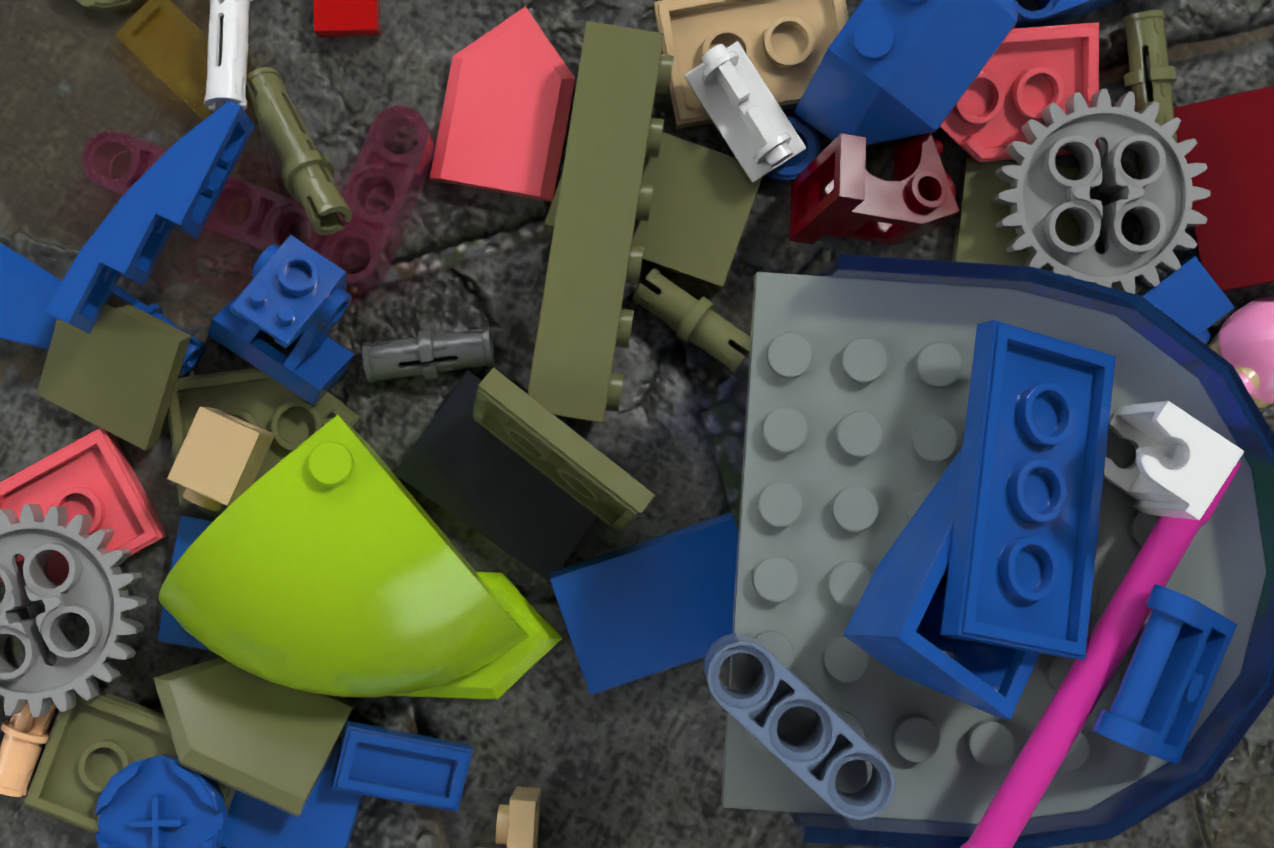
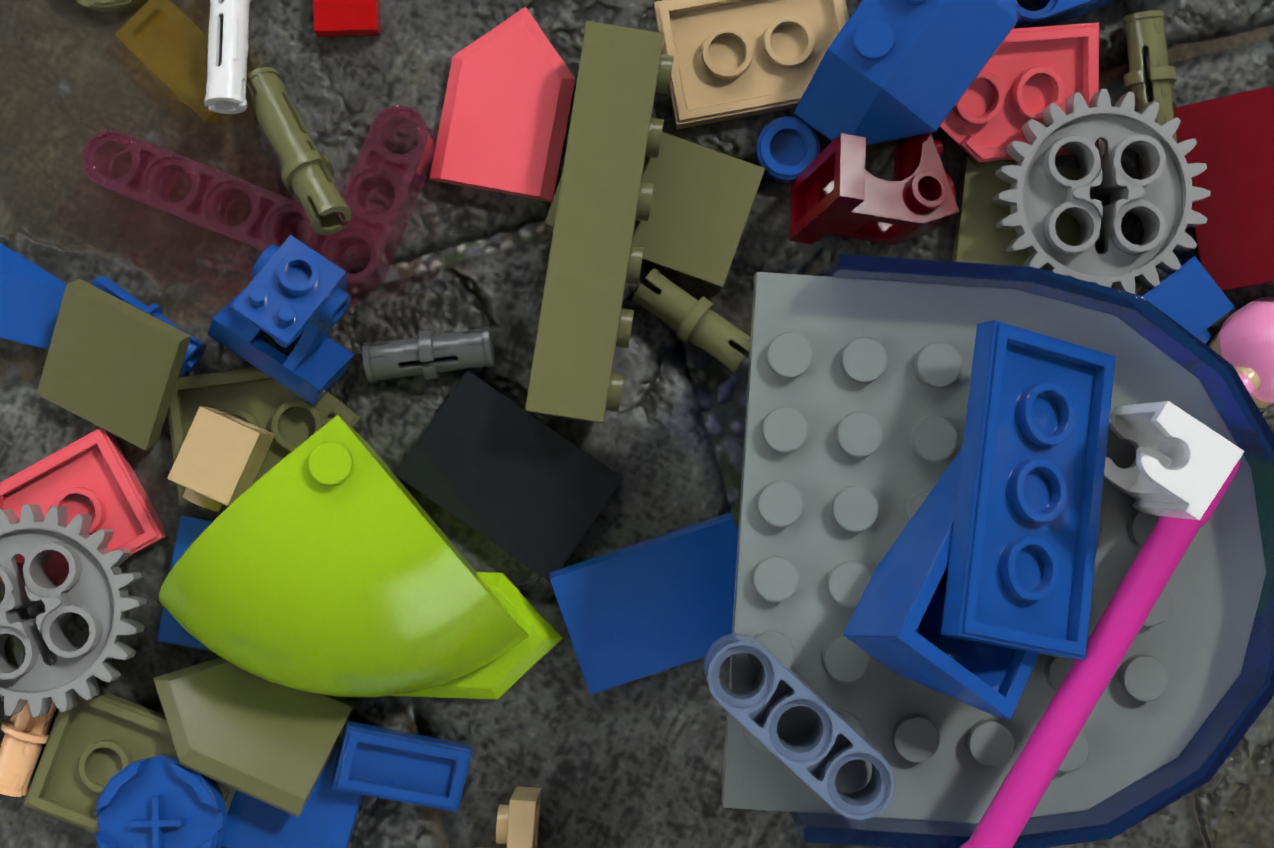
blue slope [44,100,255,334] -> none
olive tile [472,367,655,533] -> none
white hinge [684,41,806,183] -> none
blue plate [1092,584,1238,765] -> none

